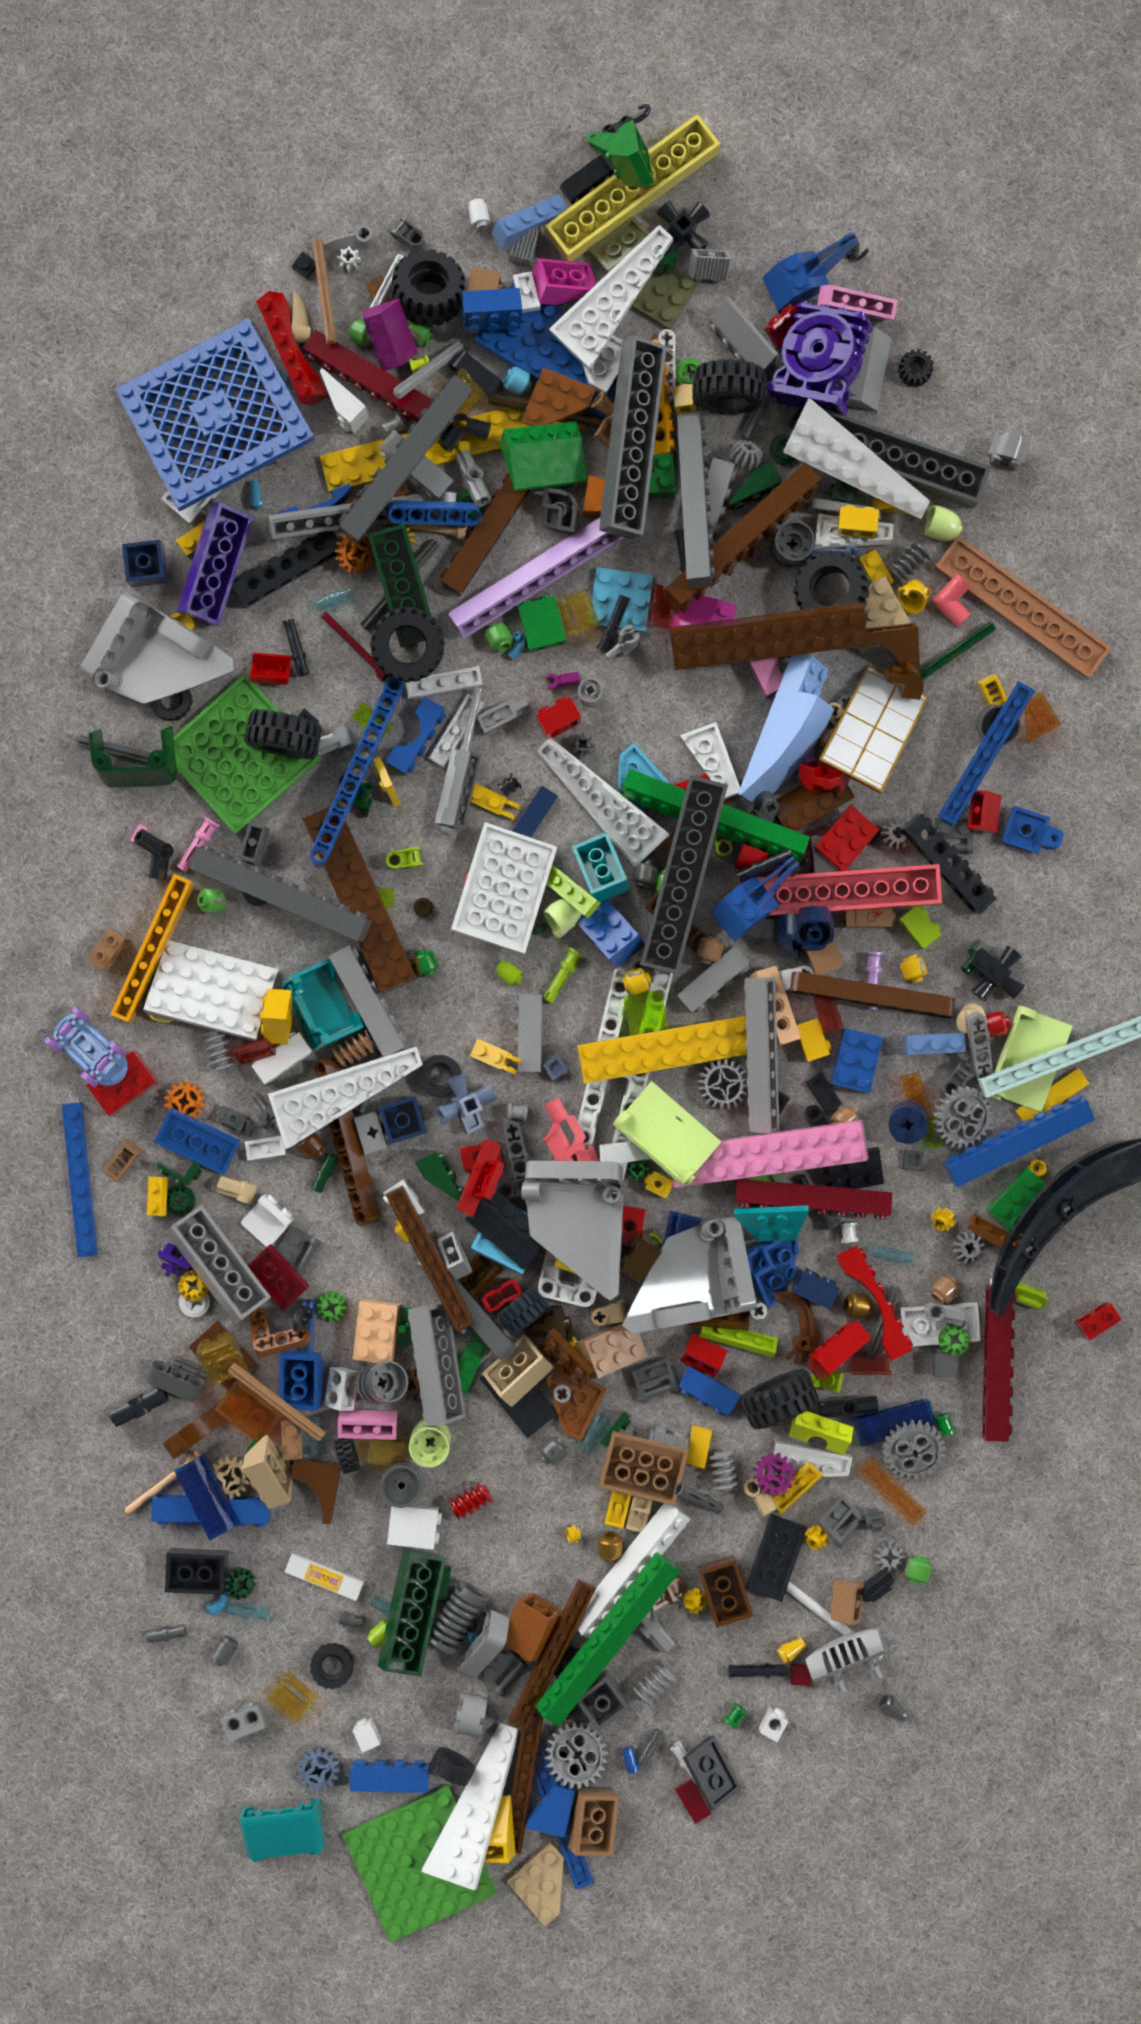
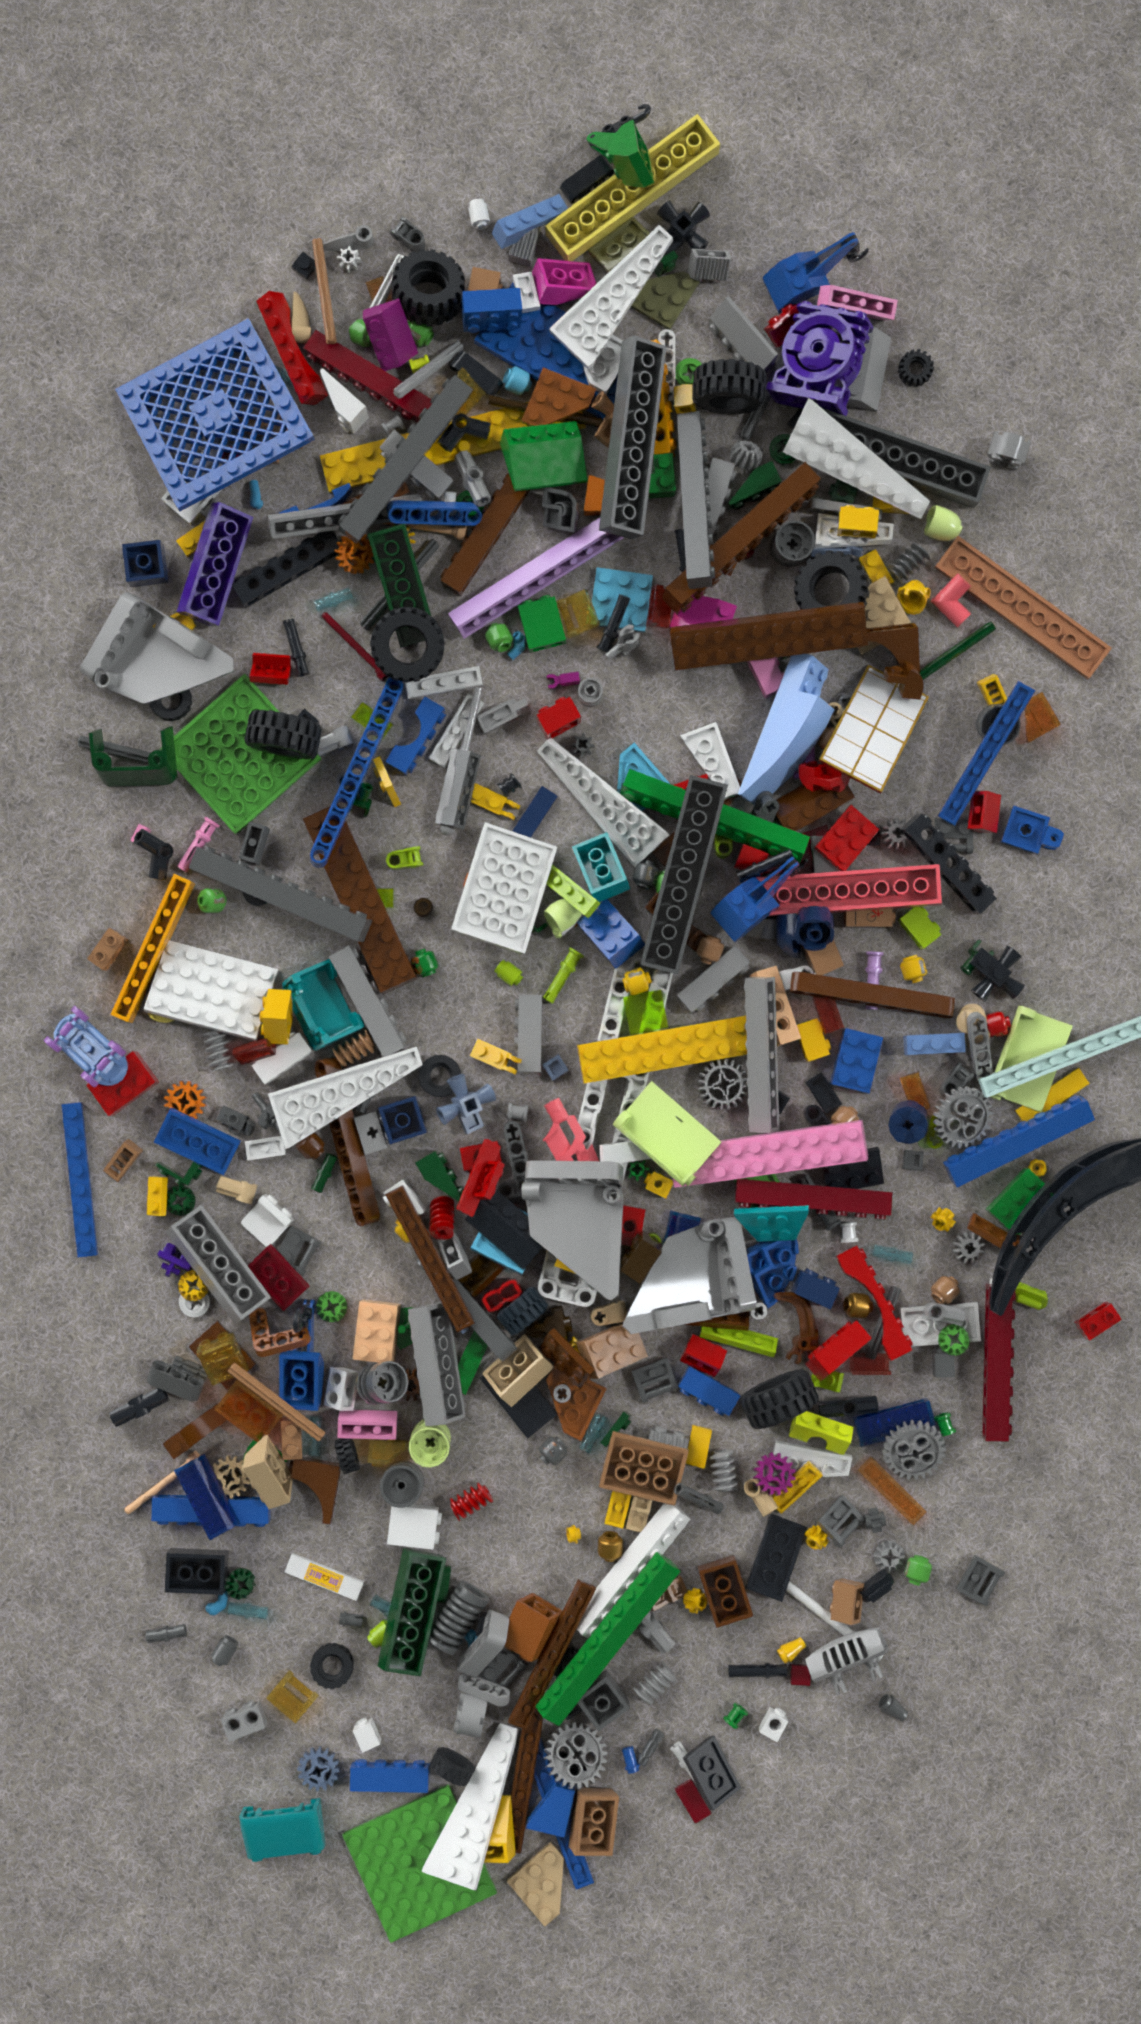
none -> red piece [429,1196,455,1240]
none -> light grey beam [458,1674,510,1706]
none -> dark grey plate [956,1555,1005,1606]

